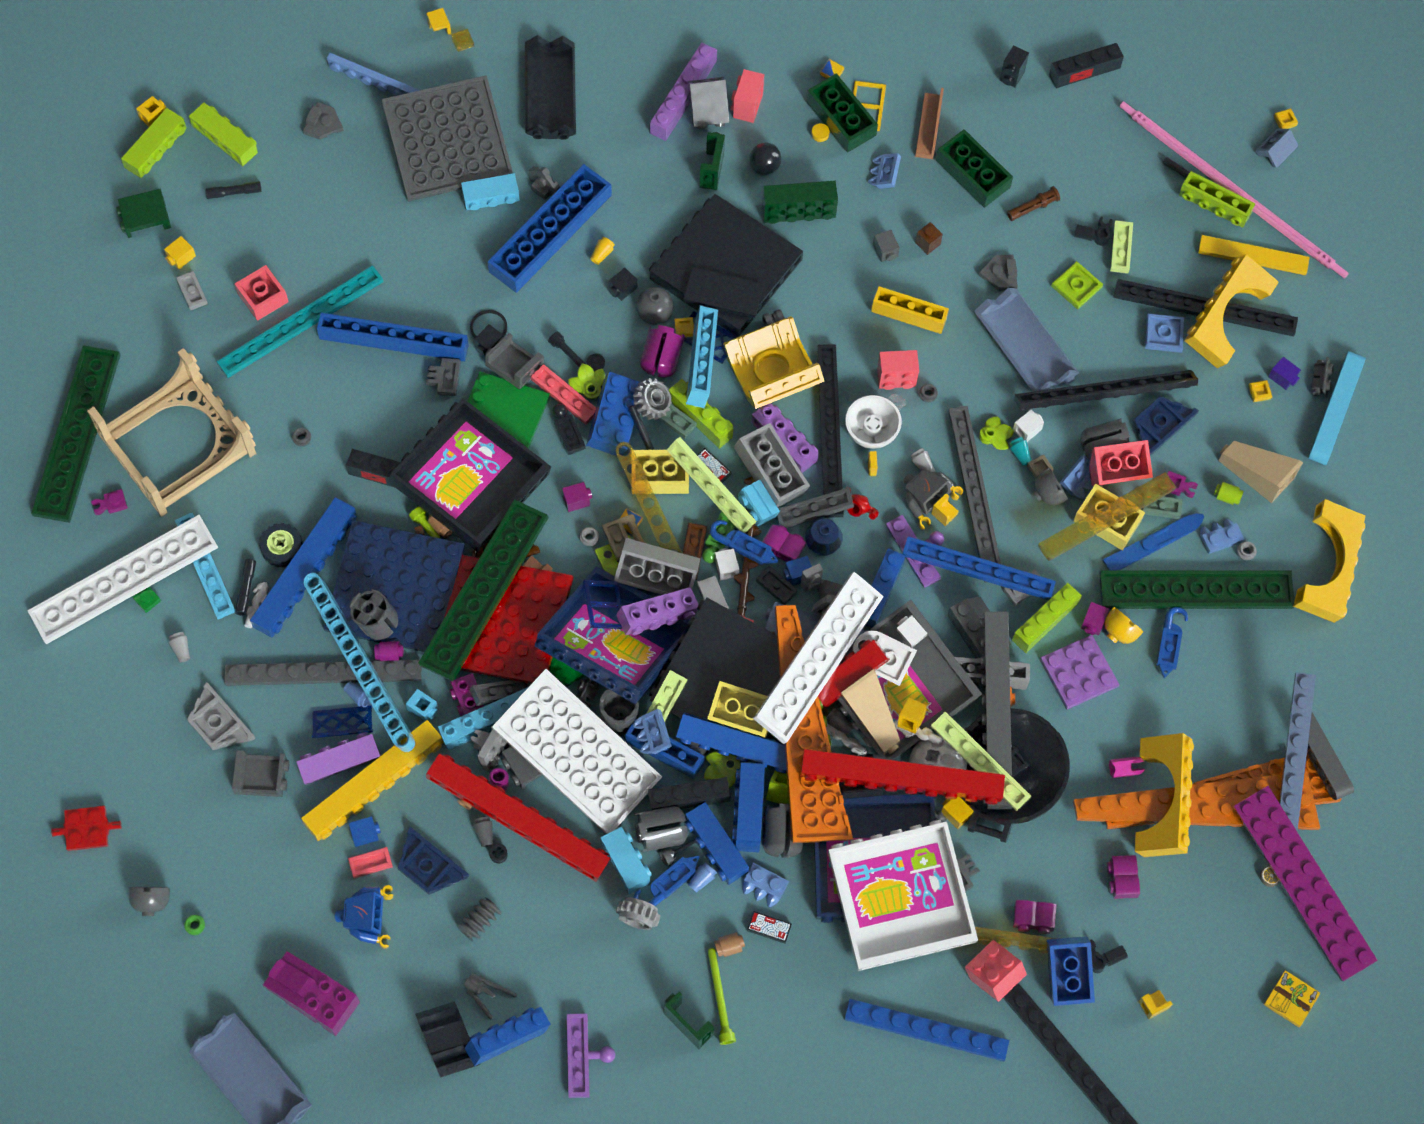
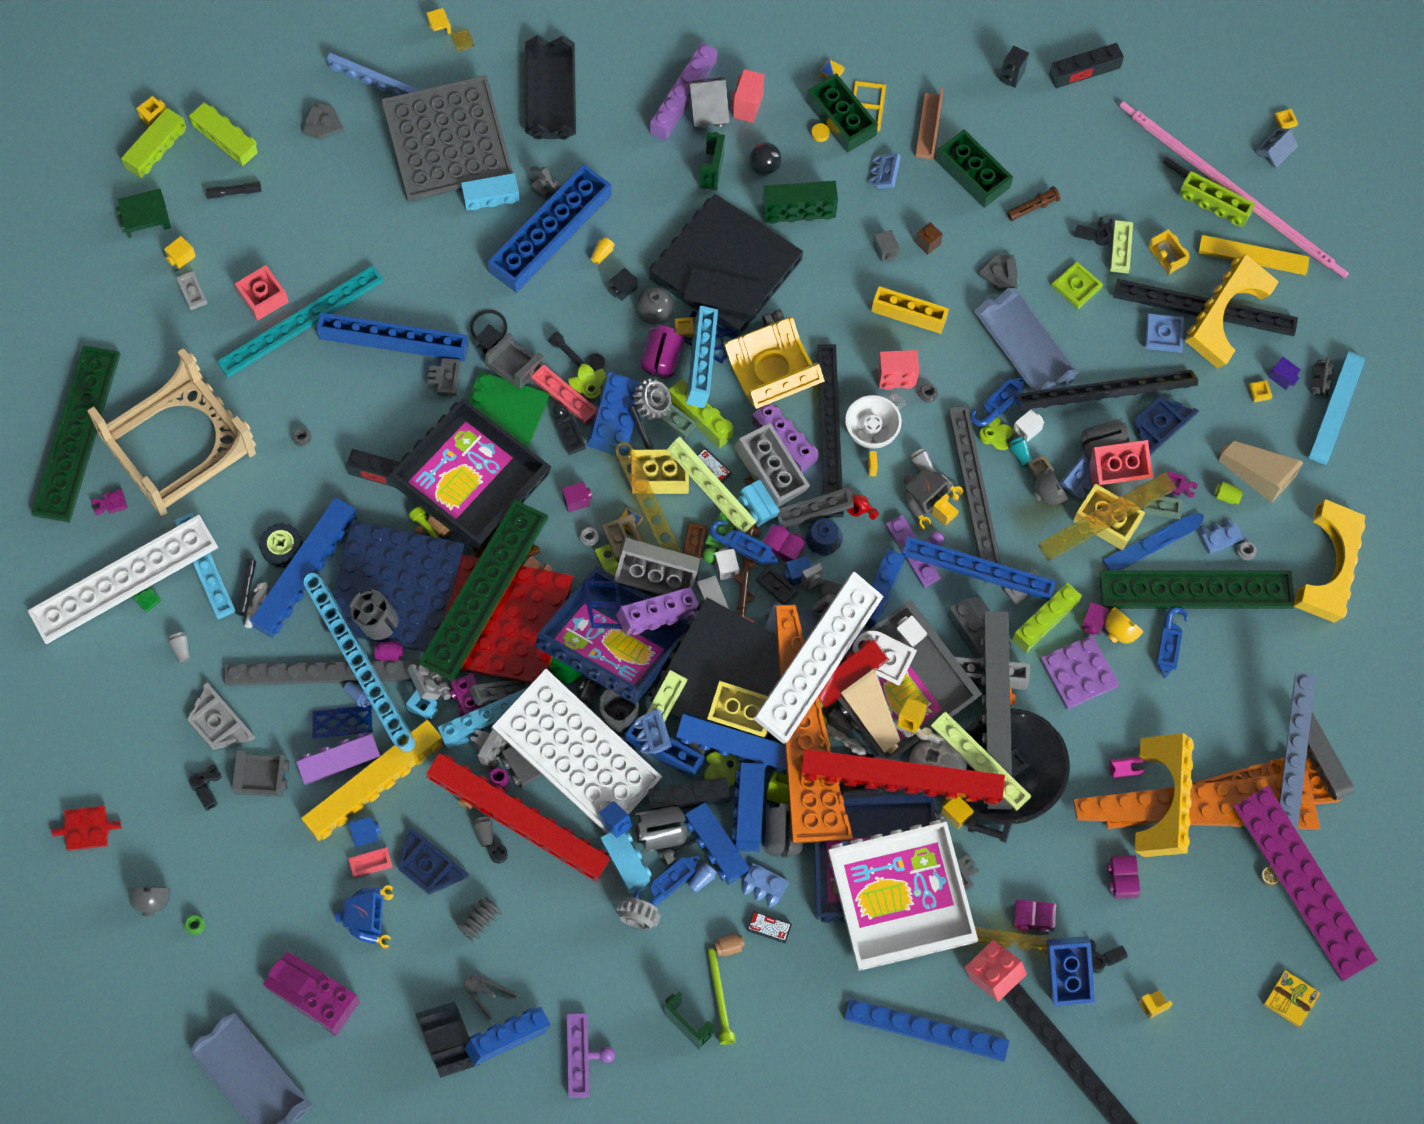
none -> black bar [189,764,222,811]
none -> light grey plate [407,664,451,700]
none -> blue brick [598,801,632,838]
none -> blue plate [970,377,1024,426]
none -> yellow window [1148,229,1190,275]

